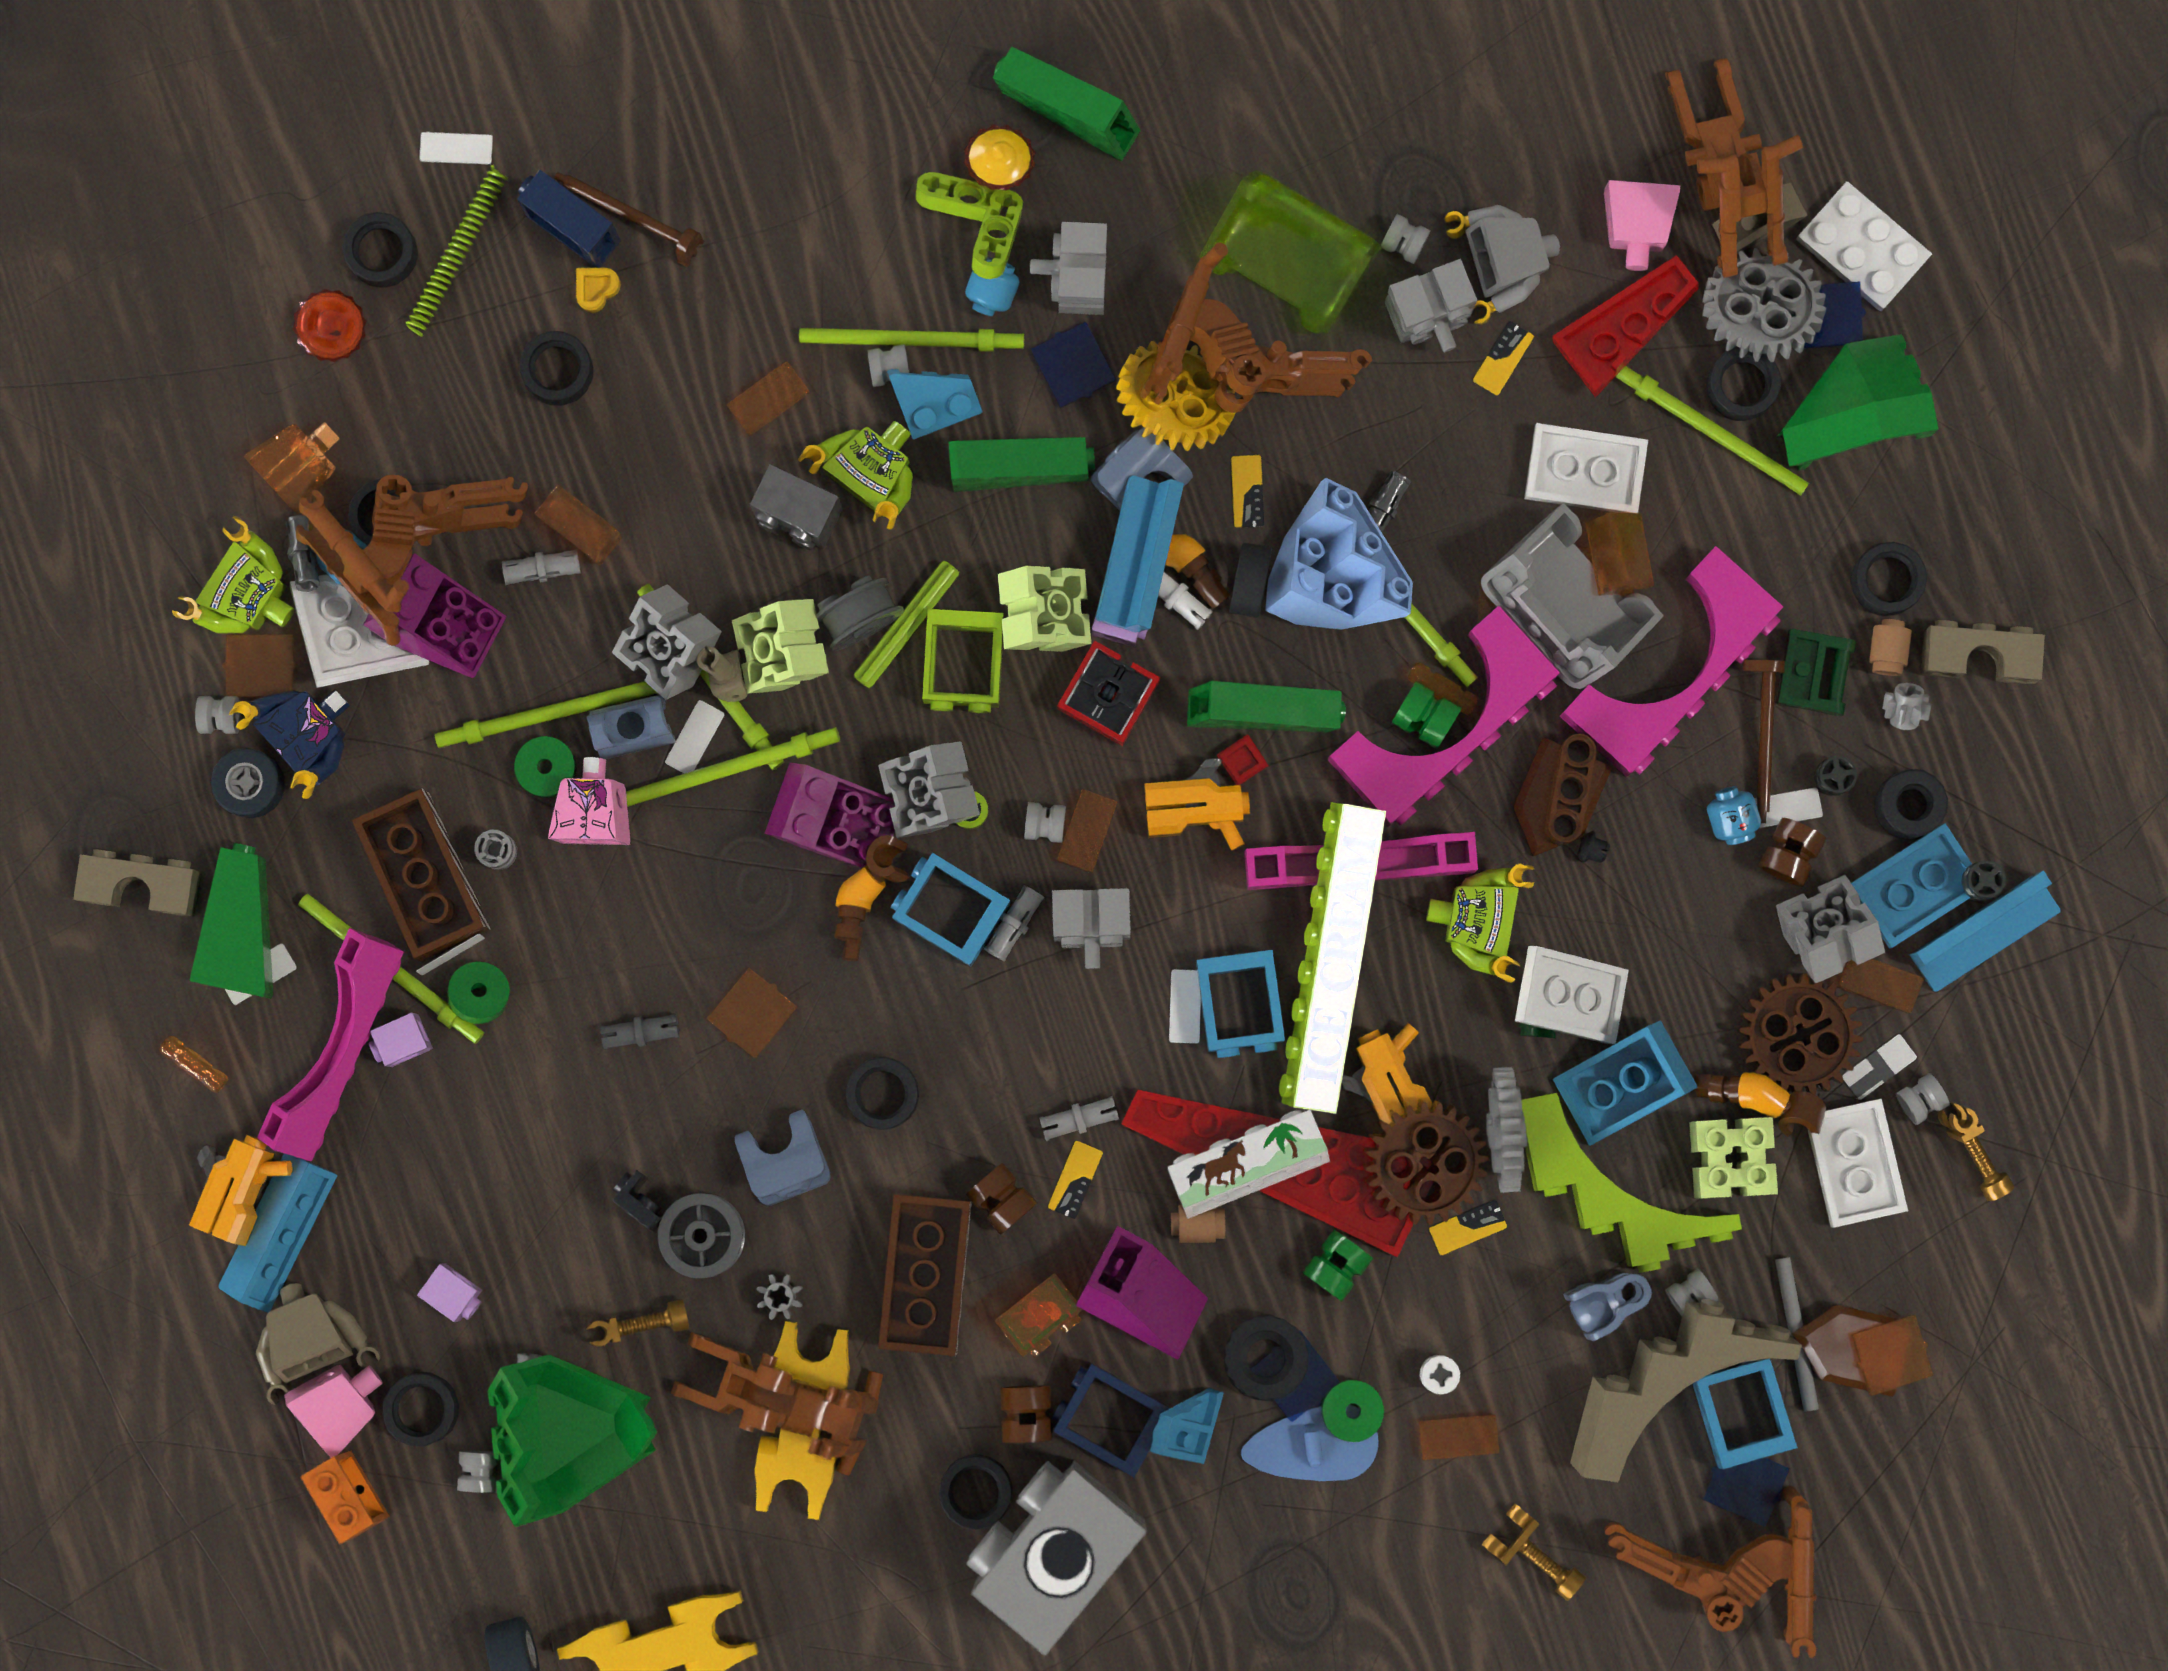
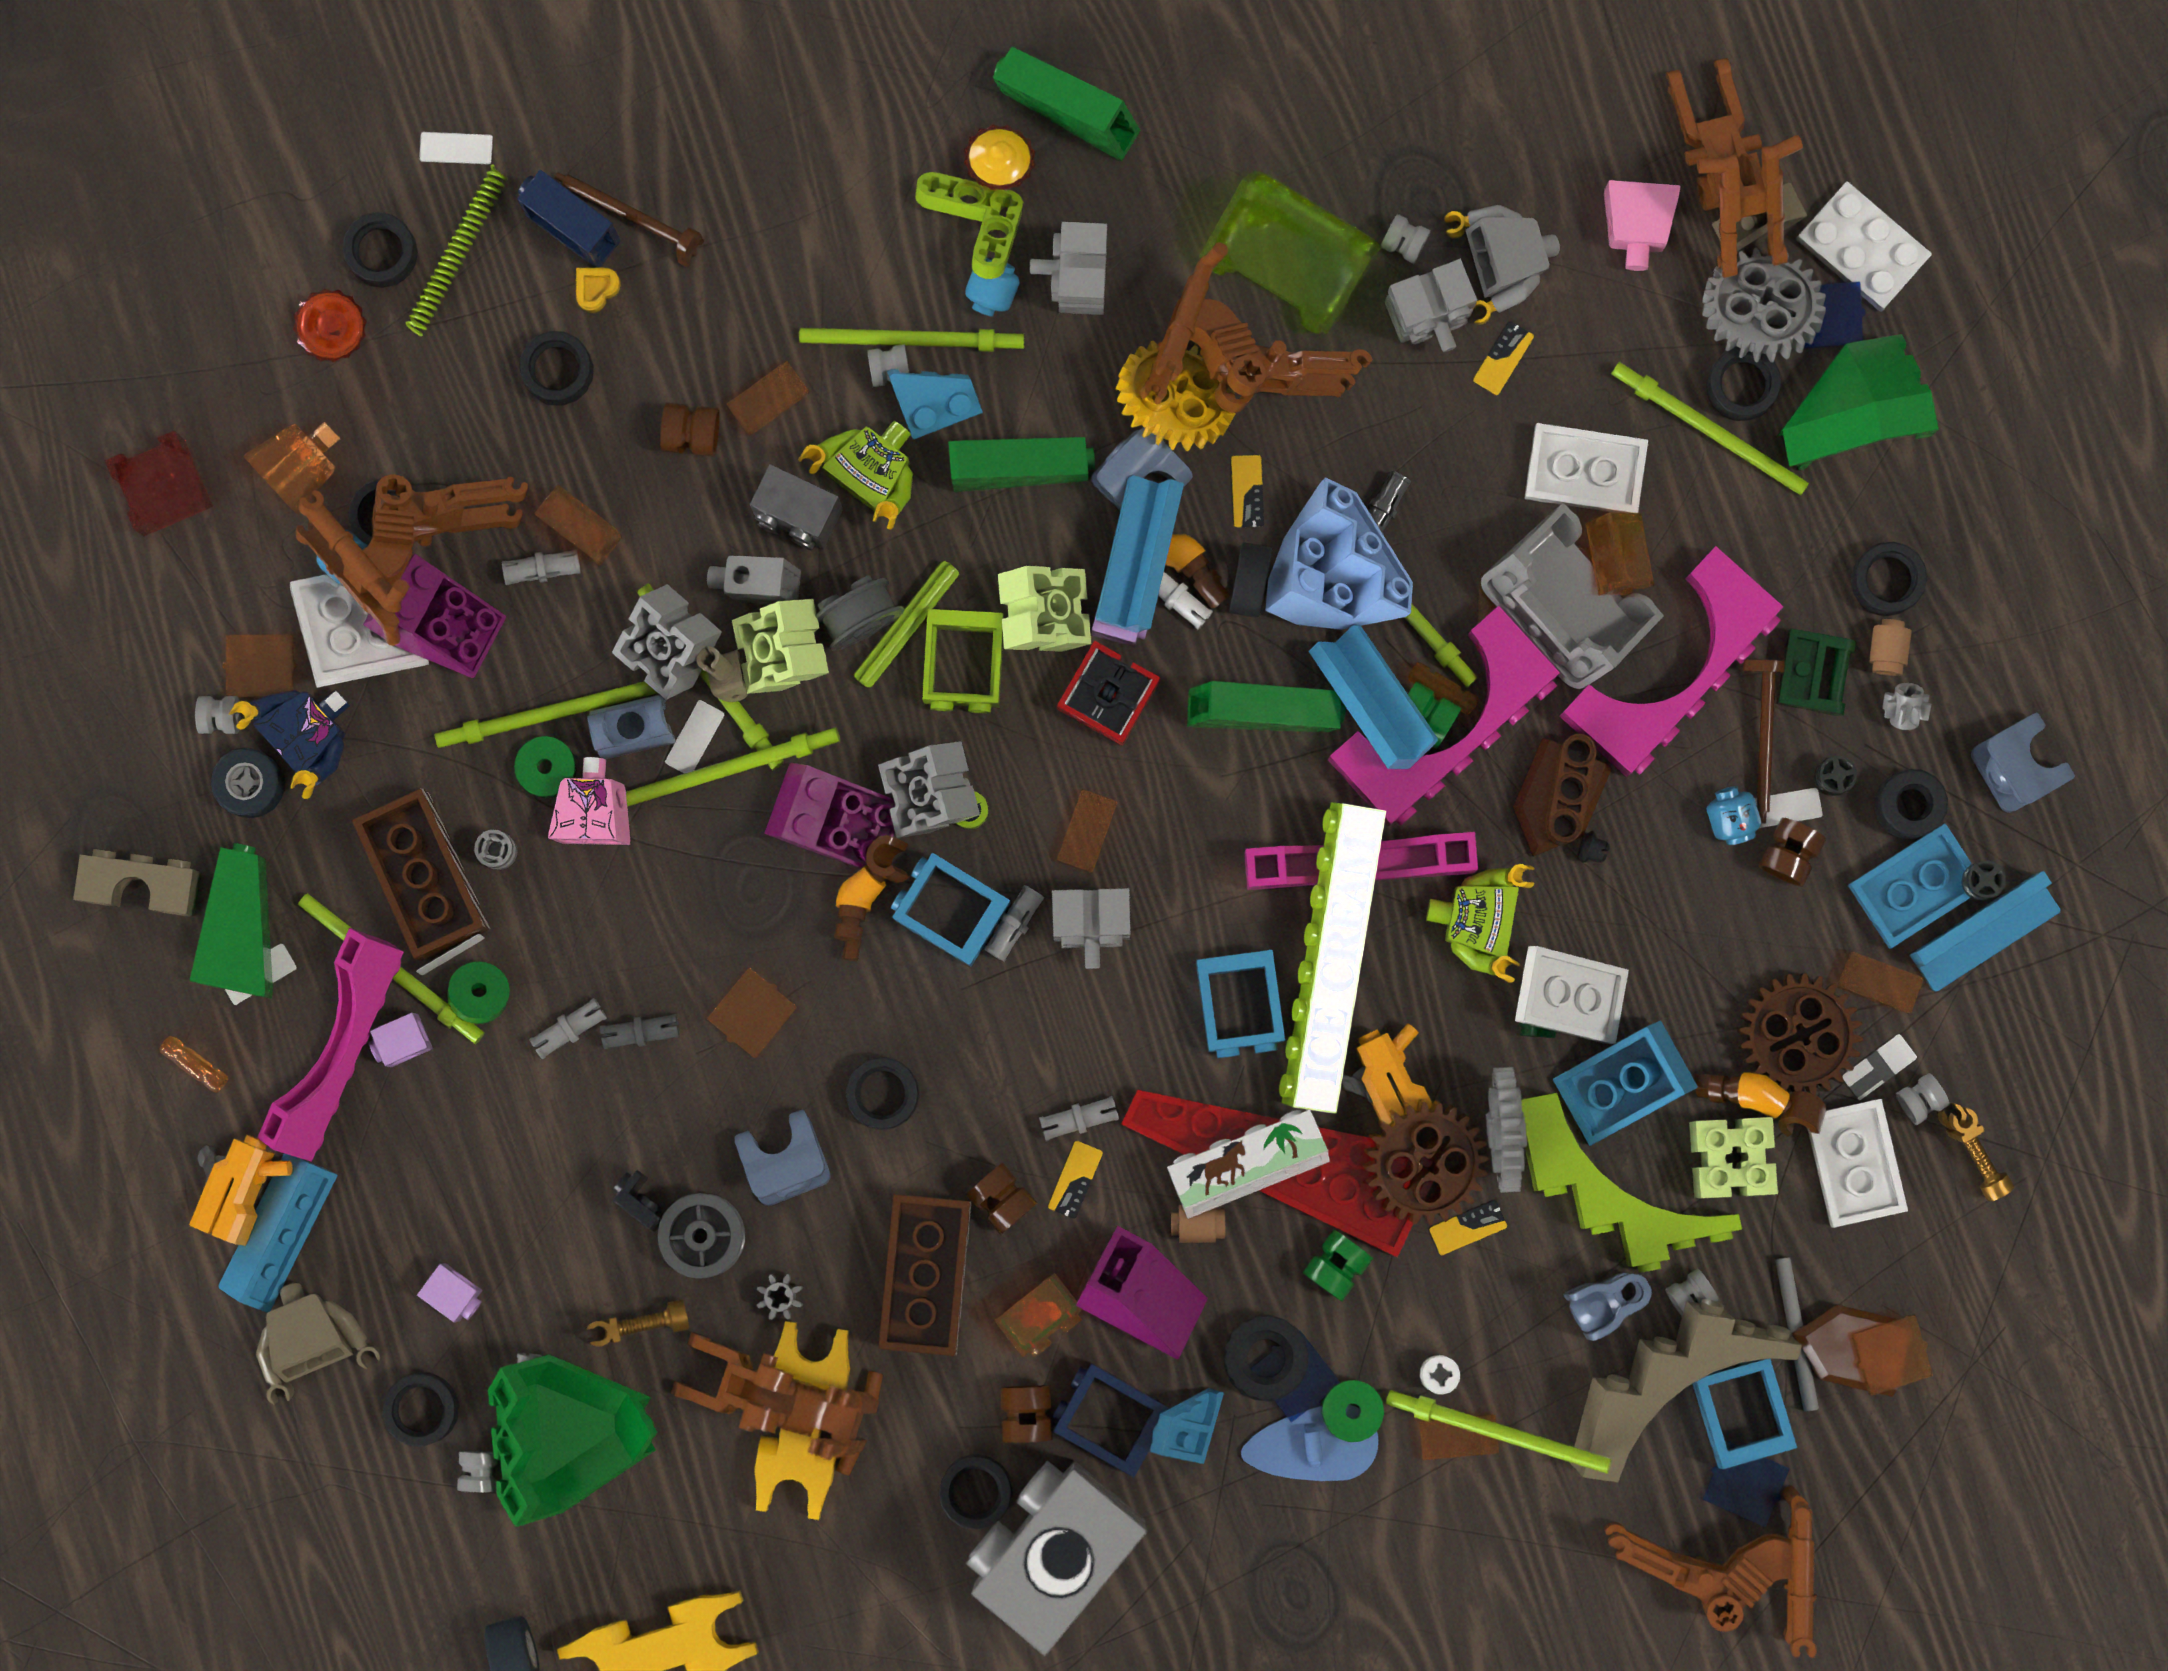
lime torso [172,516,295,634] -> none
bright pink torso [284,1365,383,1458] -> none
dark grey pin [285,515,320,592] -> none
orange window [301,1451,390,1544] -> none
light grey wheel [1024,802,1066,843] -> none
clear blue piece [1031,322,1116,408] -> none
light orange piece [1144,758,1250,851] -> none
white sticker [1169,969,1201,1043] -> none
red tile [1216,734,1269,785] -> none
pearl gold bar [1482,1504,1586,1601] -> none
red wing [1552,255,1698,398] -> none
light grey brick [1776,875,1885,984] -> none
dark tan arch [1921,620,2045,685] -> none
none -> clear red panel [104,431,213,536]
none -> light grey pin [529,998,607,1059]
none -> reddish brown wheel [660,403,720,457]
none -> light grey torso [707,556,801,605]
none -> dark azure panel [1308,624,1438,769]
none -> lime bar [1386,1390,1612,1474]
none -> sand blue piece [1971,713,2075,813]

